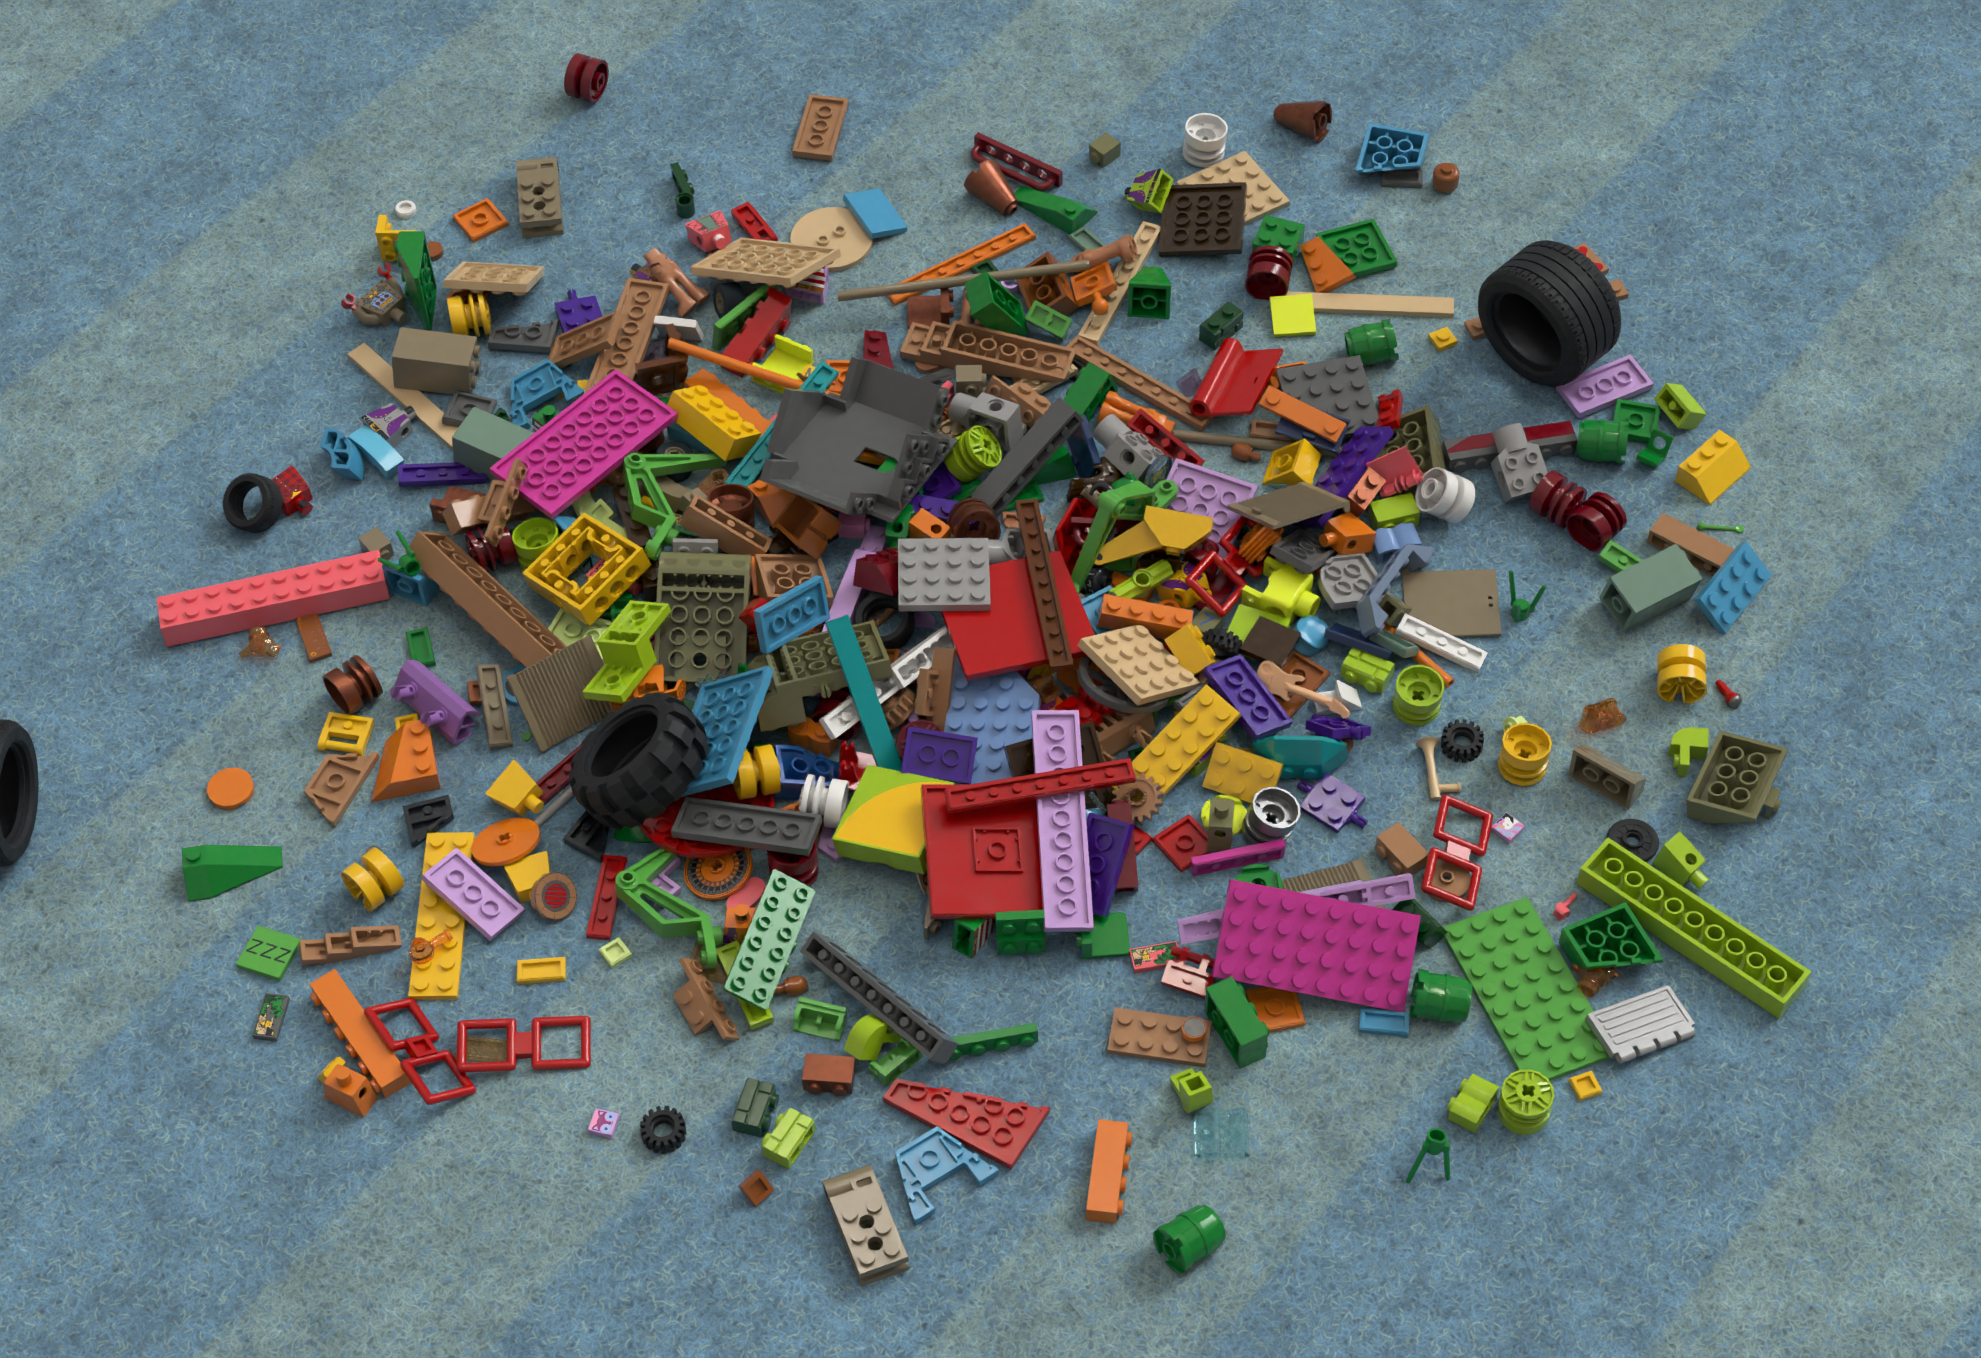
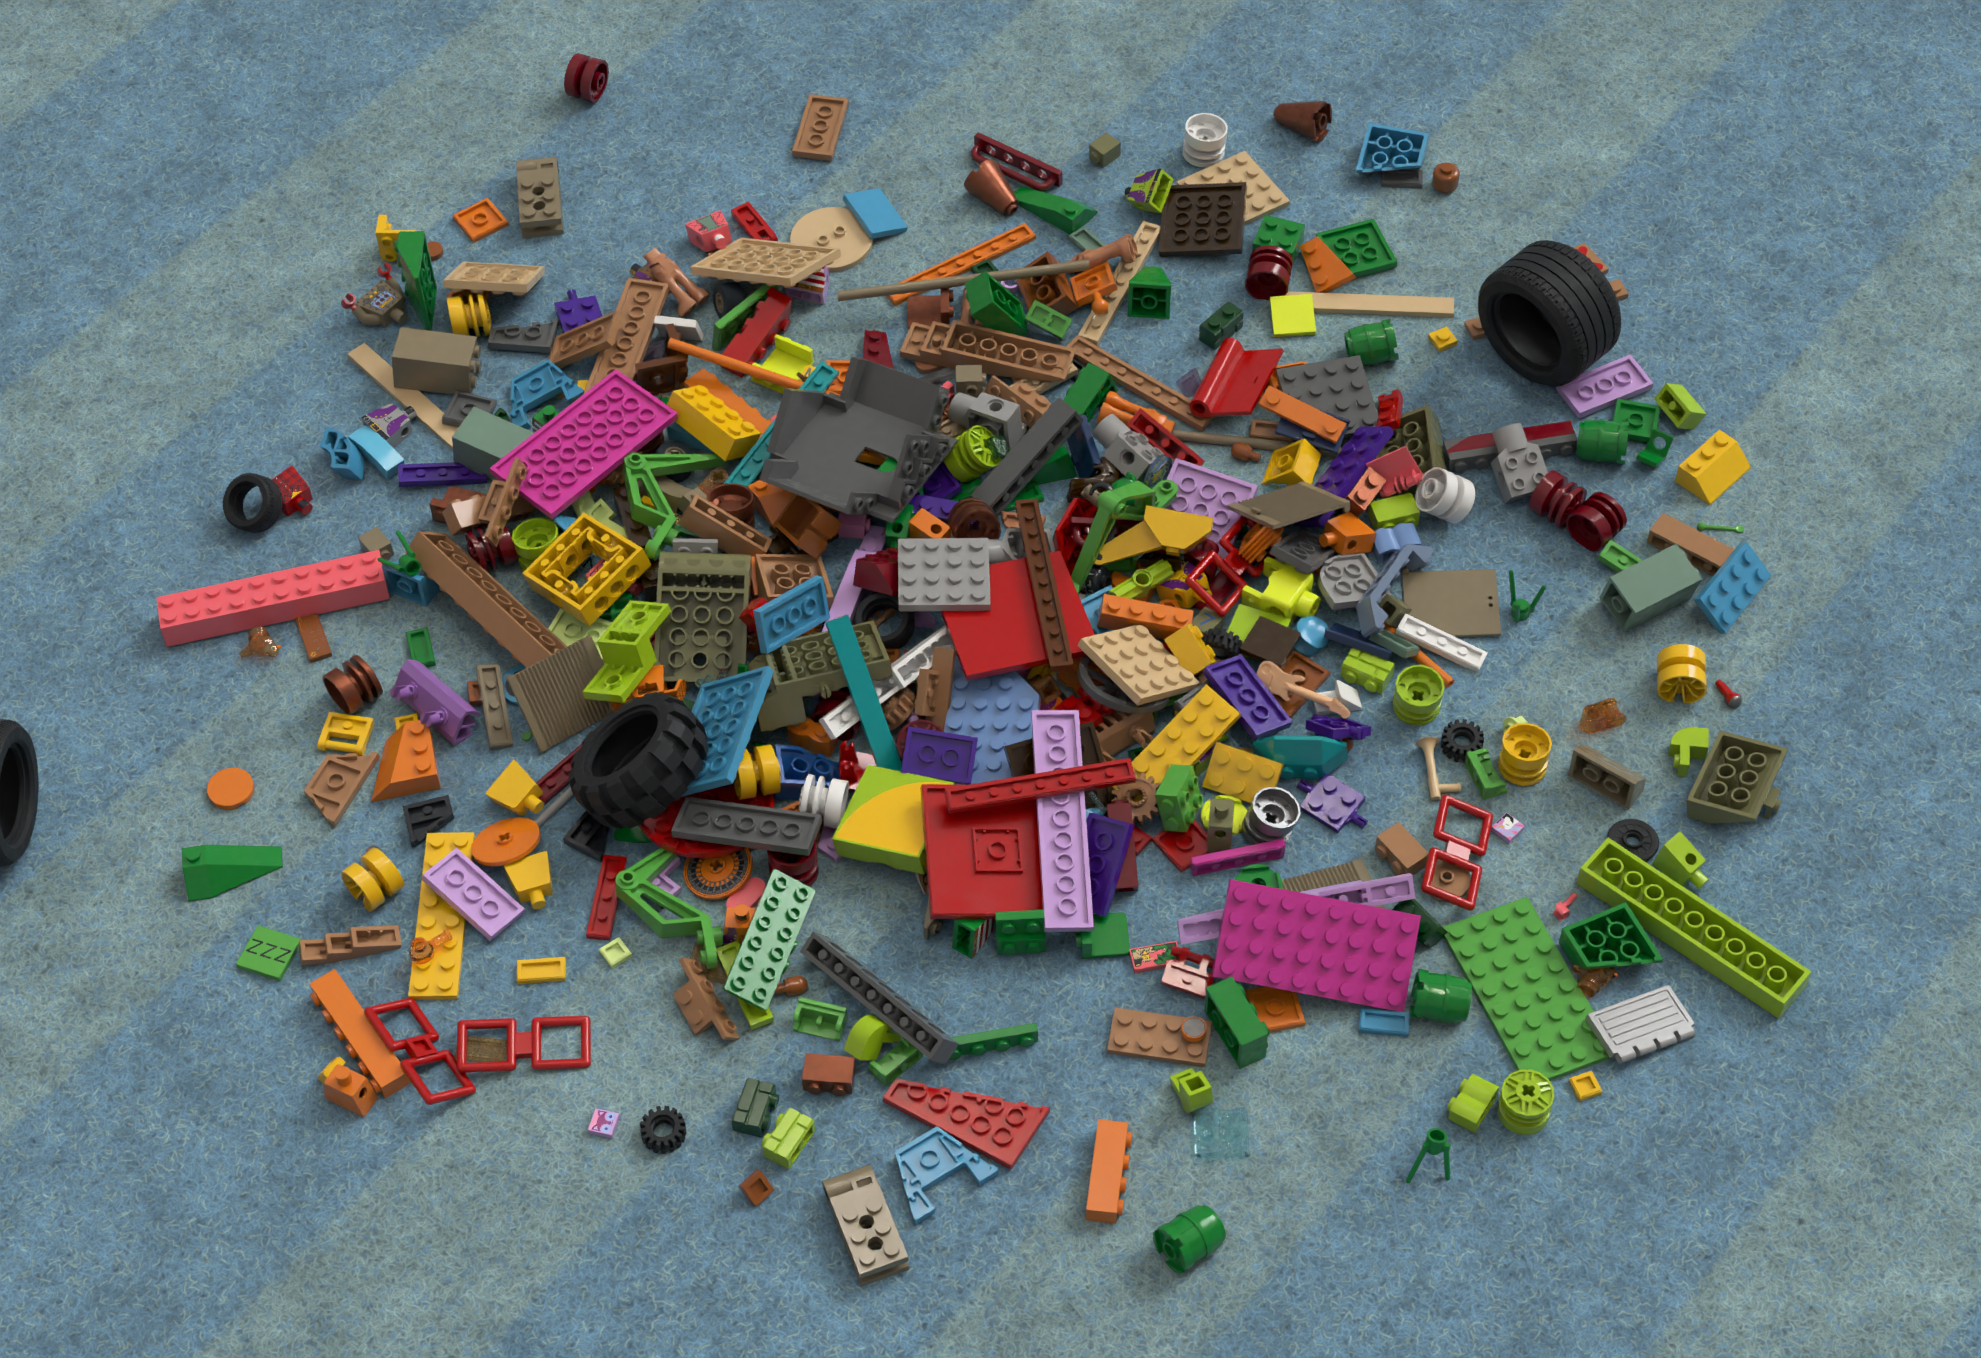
tile [252,993,290,1041] -> none
white tile [395,200,417,219] -> none
tile [530,872,577,920] -> none
dark green plate [670,162,695,219] -> none
none -> clear green tile [986,434,1010,460]
none -> bright green brick [1155,764,1203,832]
none -> bright green hinge [1465,748,1507,800]

